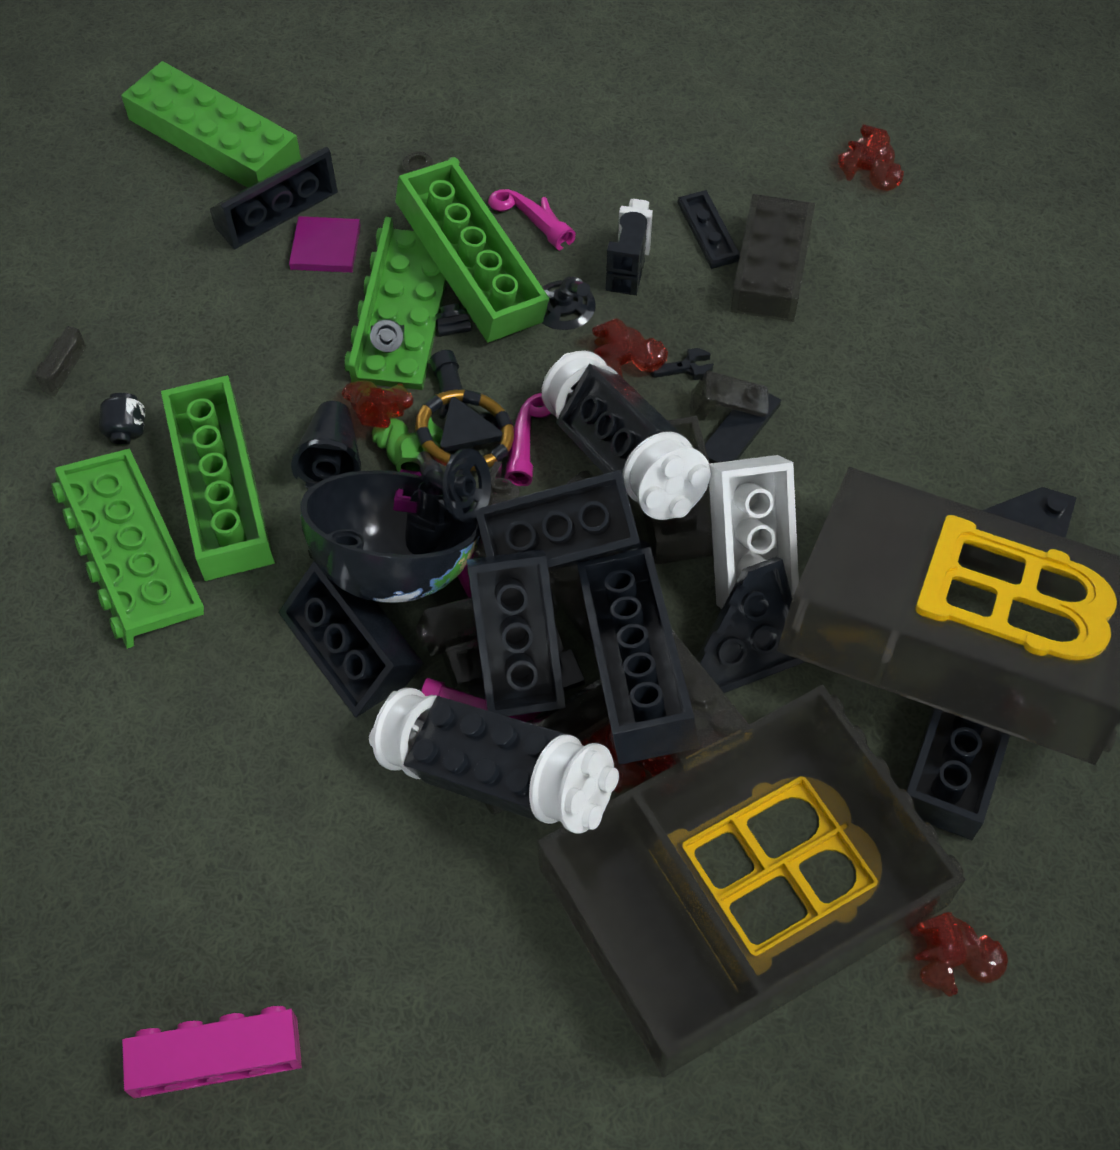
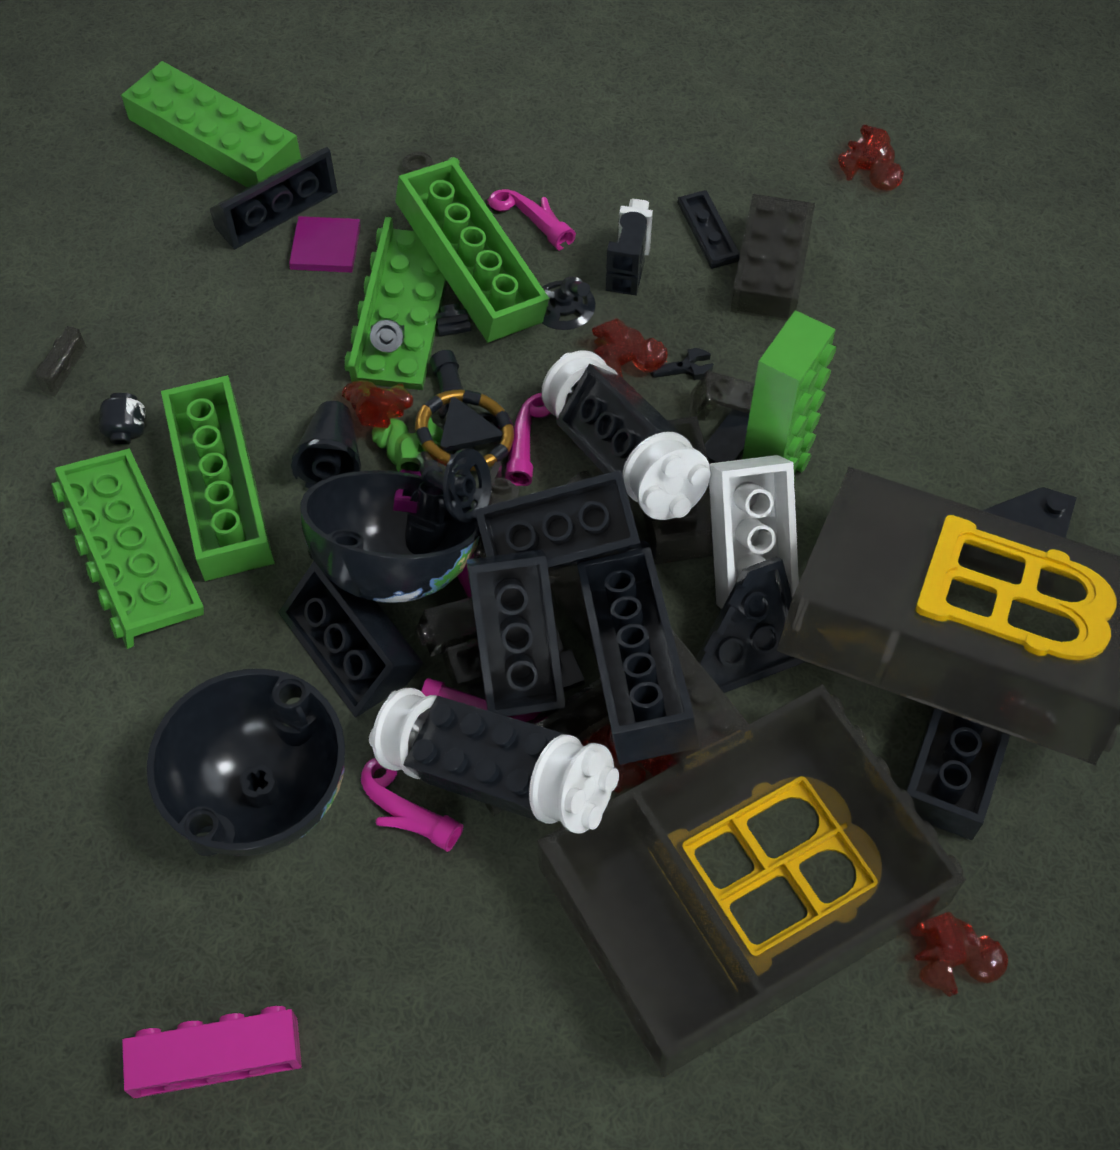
none -> black piece [147,669,345,856]
none -> dark pink plant [361,758,463,852]
none -> bright green brick [742,310,836,482]

